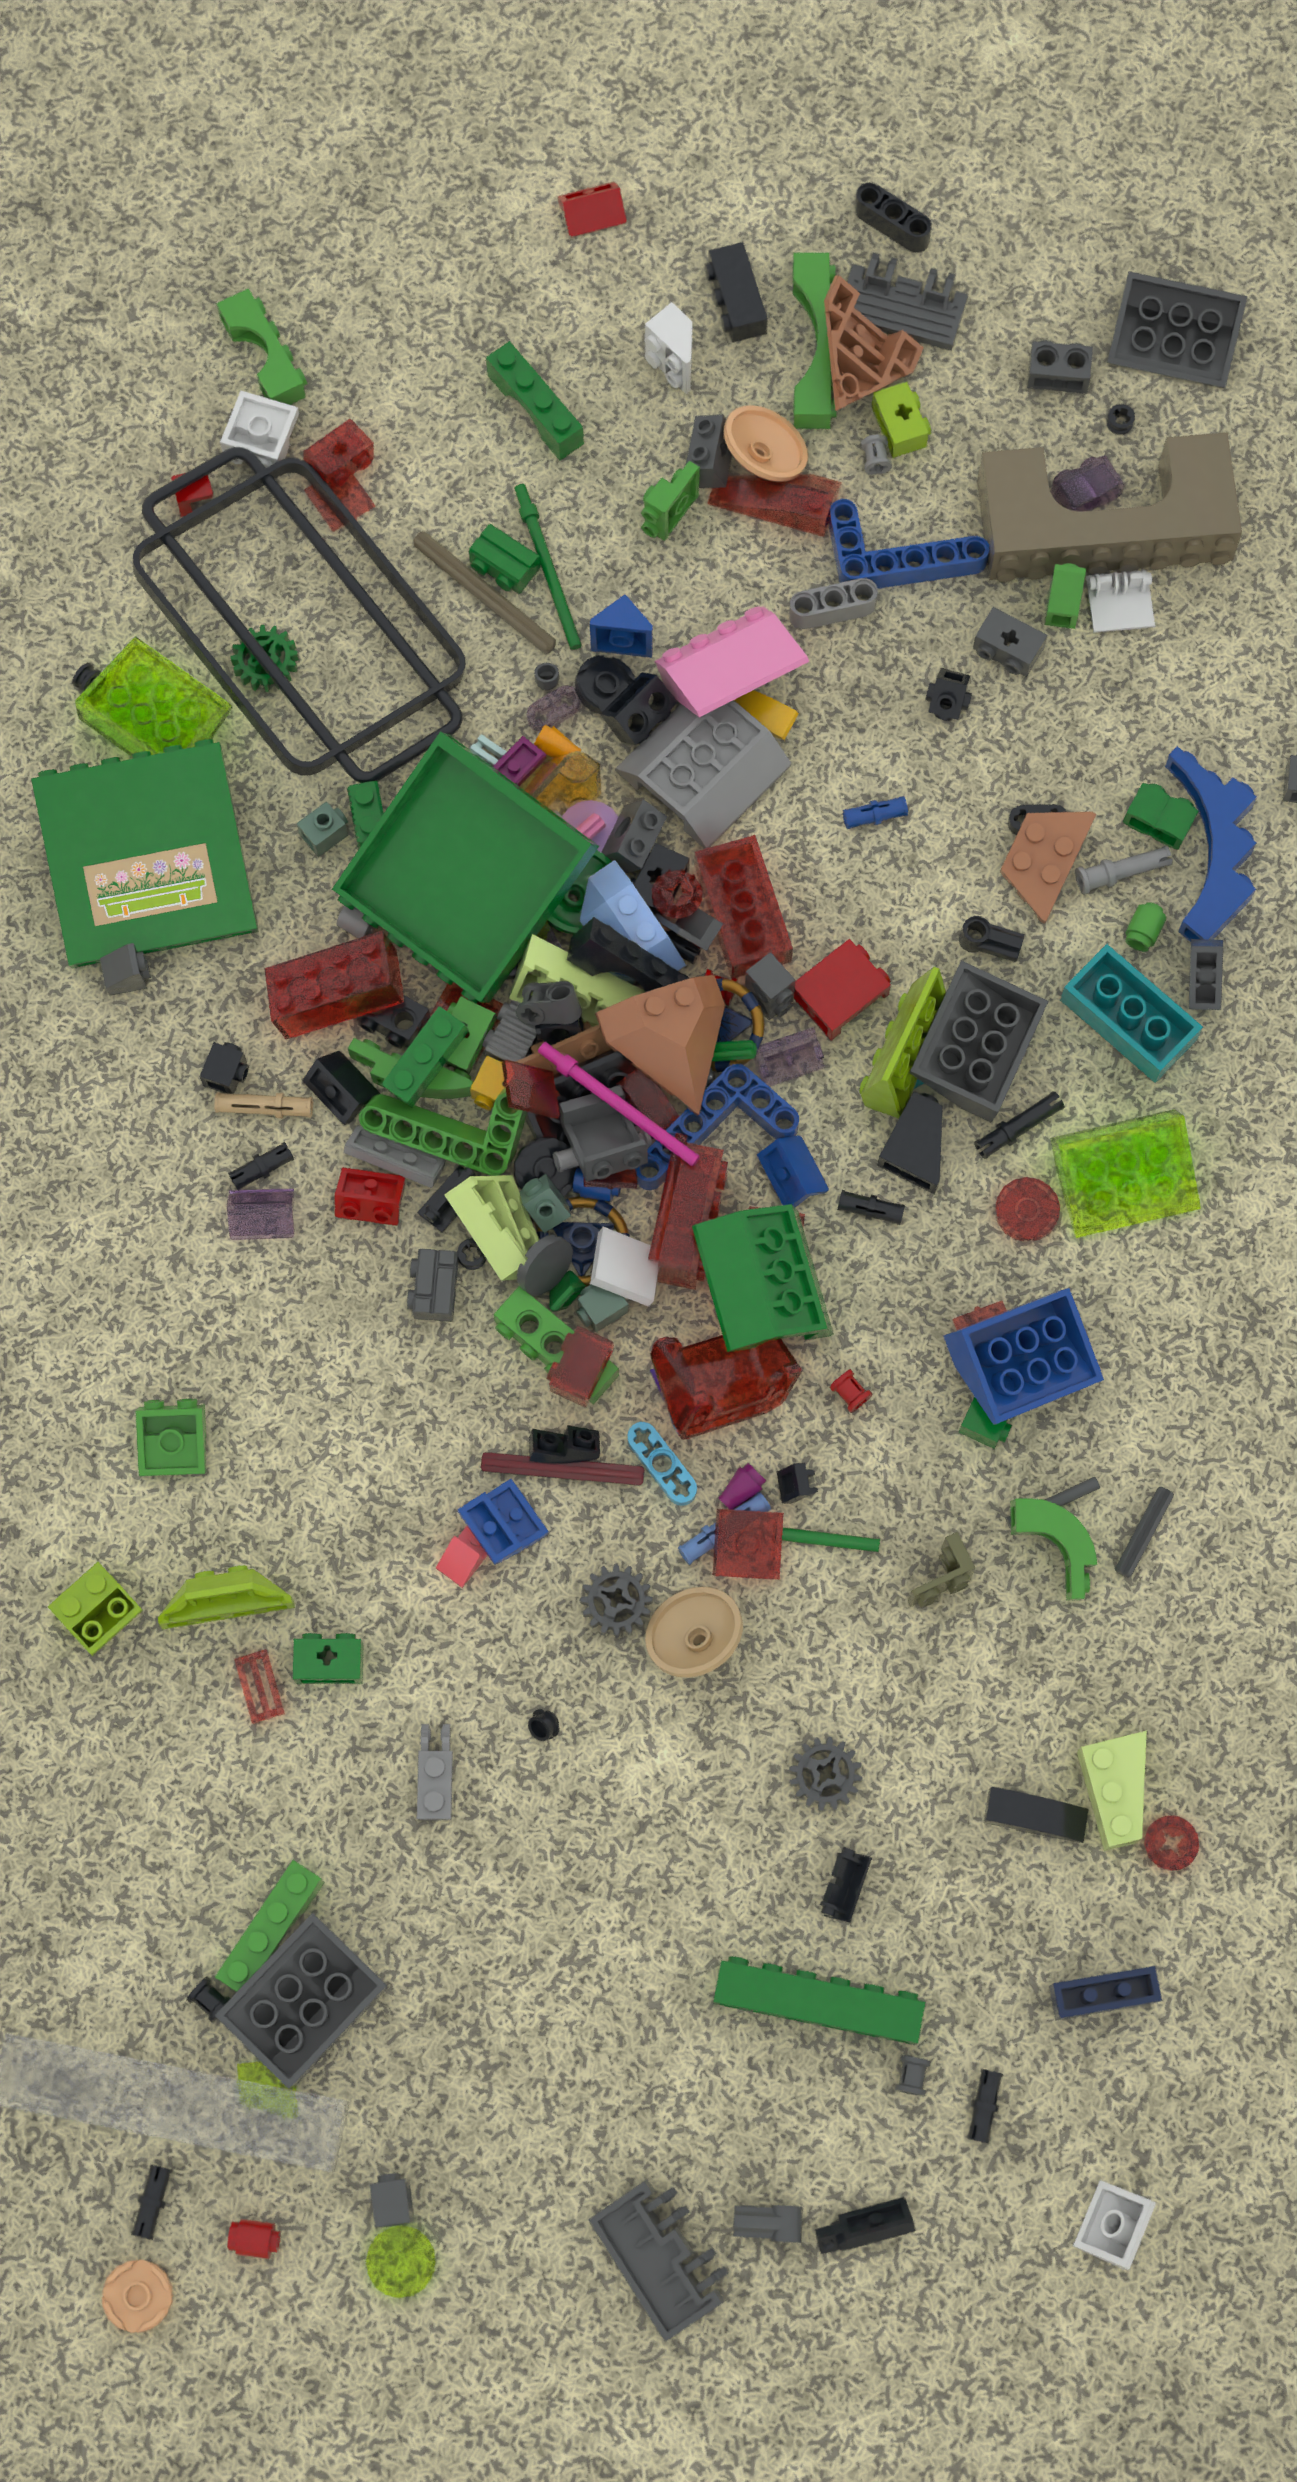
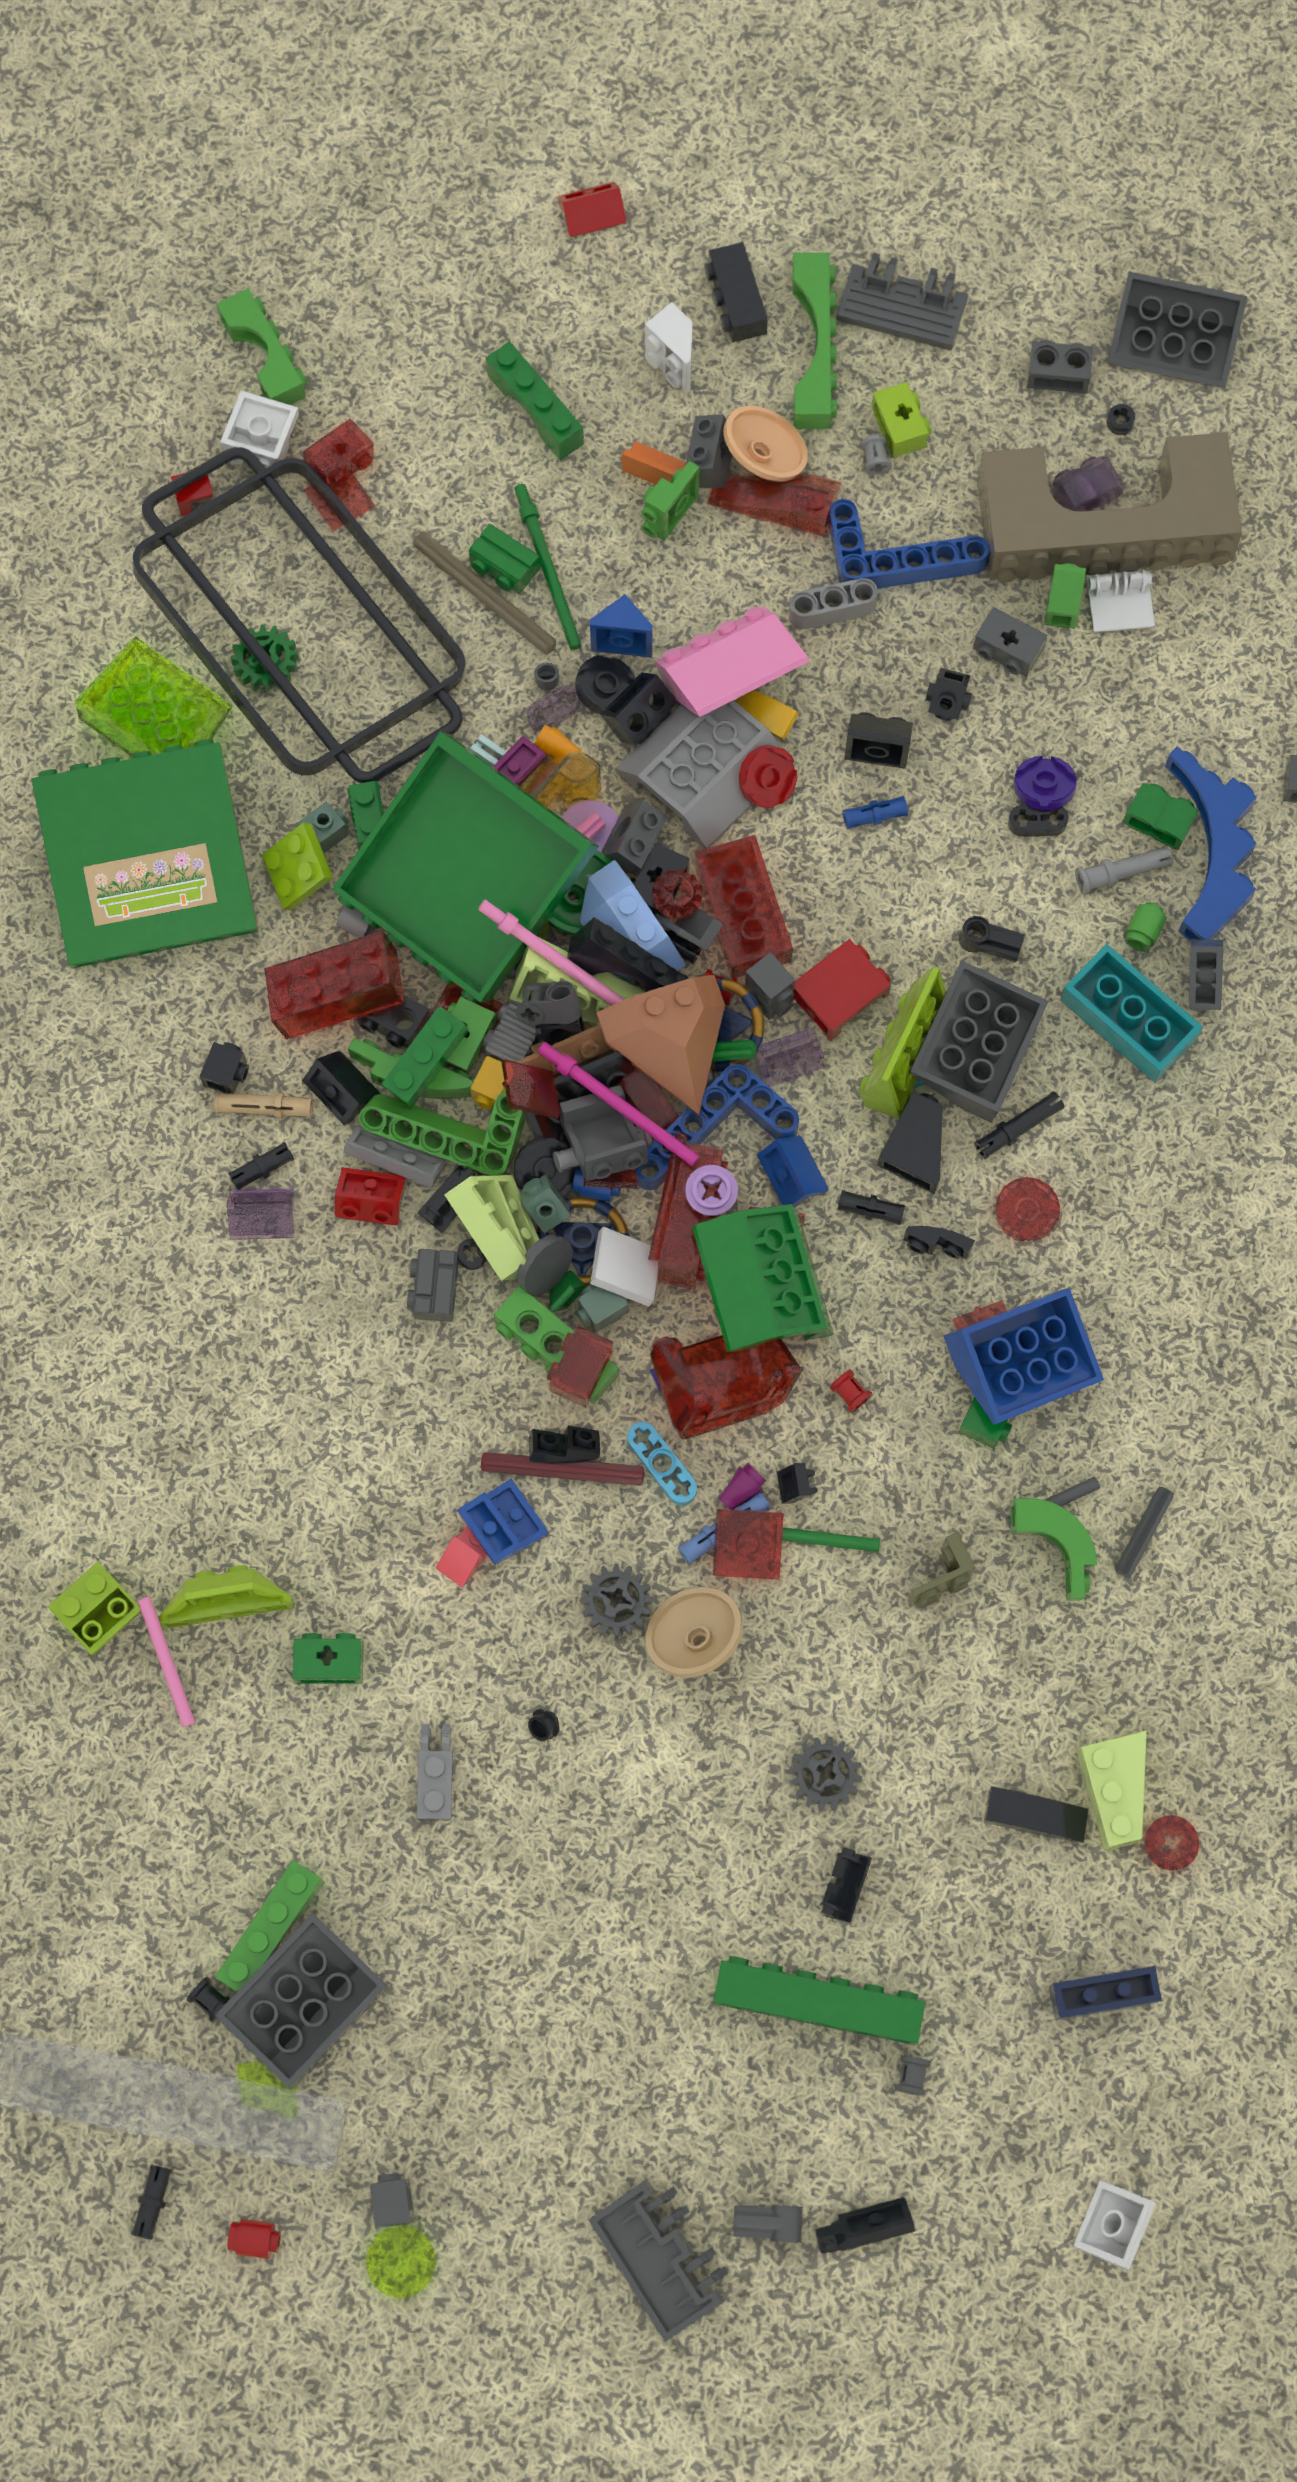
black bush [72,663,102,695] -> none
dark grey slope [100,943,151,996] -> none
light nougat tile [102,2260,173,2333] -> none
bright green plate [136,1398,207,1476] -> none
clear red tile [234,1649,285,1724] -> none
nougat wedge [824,275,924,411] -> none
black beam [855,182,932,253] -> none
black pin [967,2069,1003,2143] -> none
nougat wing [1000,812,1096,924] -> none
clear neon green slope [1050,1109,1201,1238] -> none
none -> bright pink bar [137,1596,195,1727]
none -> lime plate [262,823,333,910]
none -> bright pink bar [478,899,625,1006]
none -> orange panel [622,441,686,485]
none -> lavender gear [685,1165,738,1217]
none -> red tile [739,745,798,809]
none -> black slope [844,712,913,769]
none -> black slope [903,1226,975,1260]
none -> dark purple tile [1014,756,1077,810]

